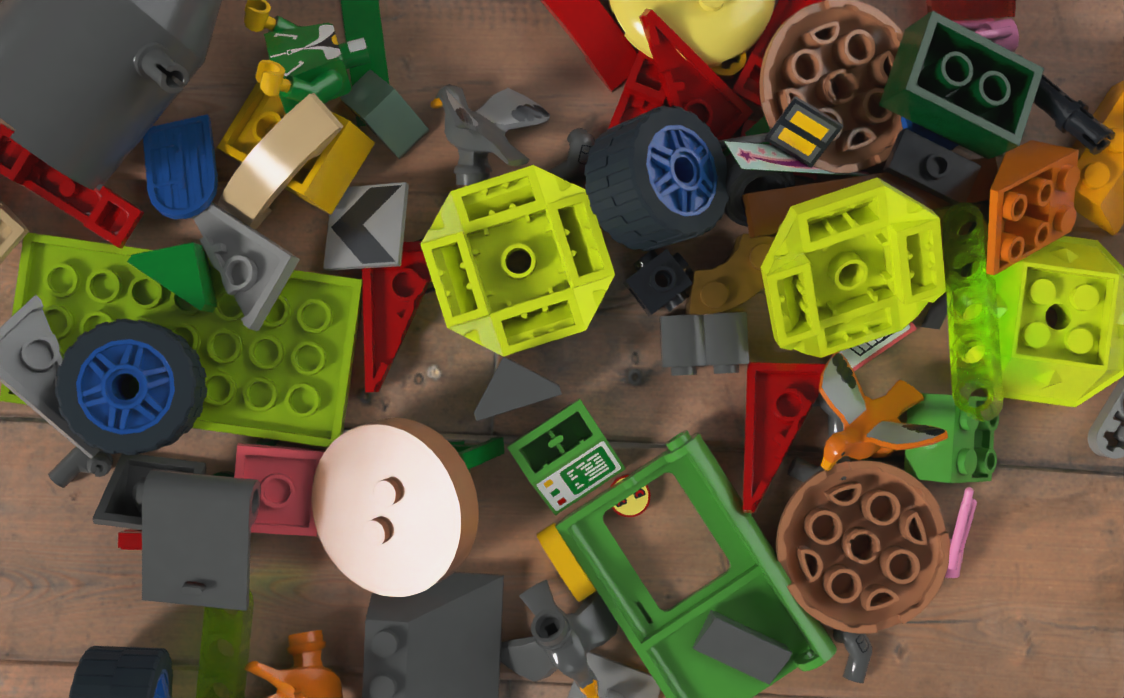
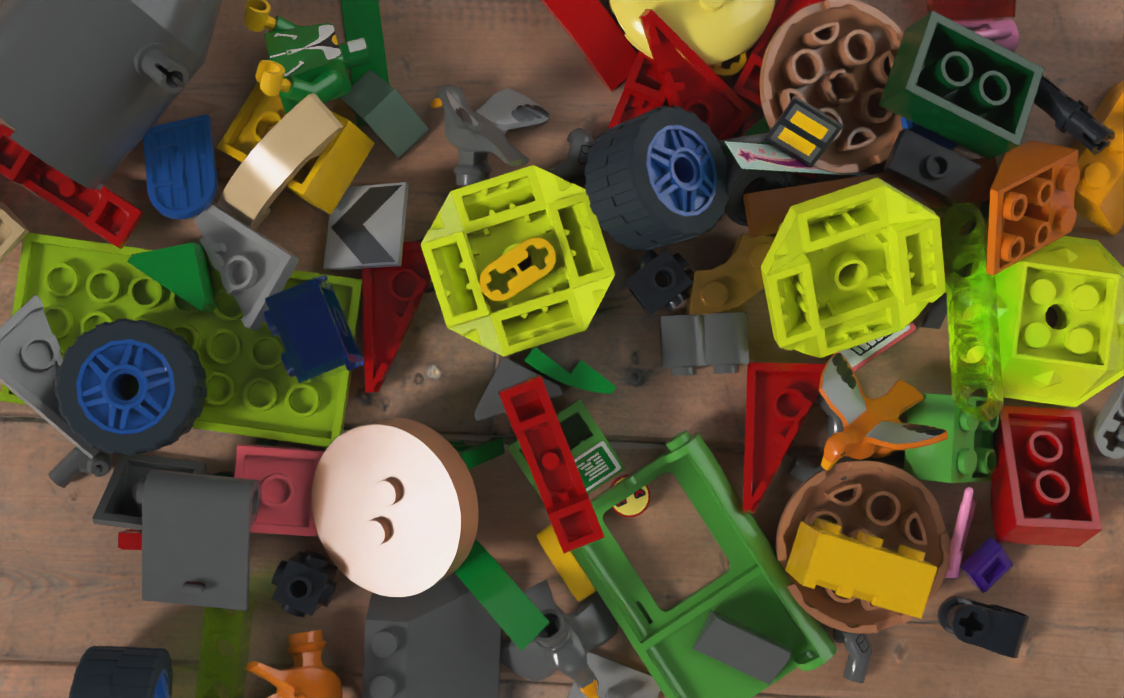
none -> clear blue brick [264,275,364,383]
none -> black brick [271,551,338,617]
none -> green sticker [455,538,550,651]
none -> yellow beam [480,238,556,301]
none -> red slope [498,375,605,554]
none -> green slope [524,347,616,394]
none -> yellow wedge [785,518,938,619]
none -> black piece [938,596,1029,658]
none -> dark purple tile [960,537,1013,593]
none -> red slope [990,405,1102,547]

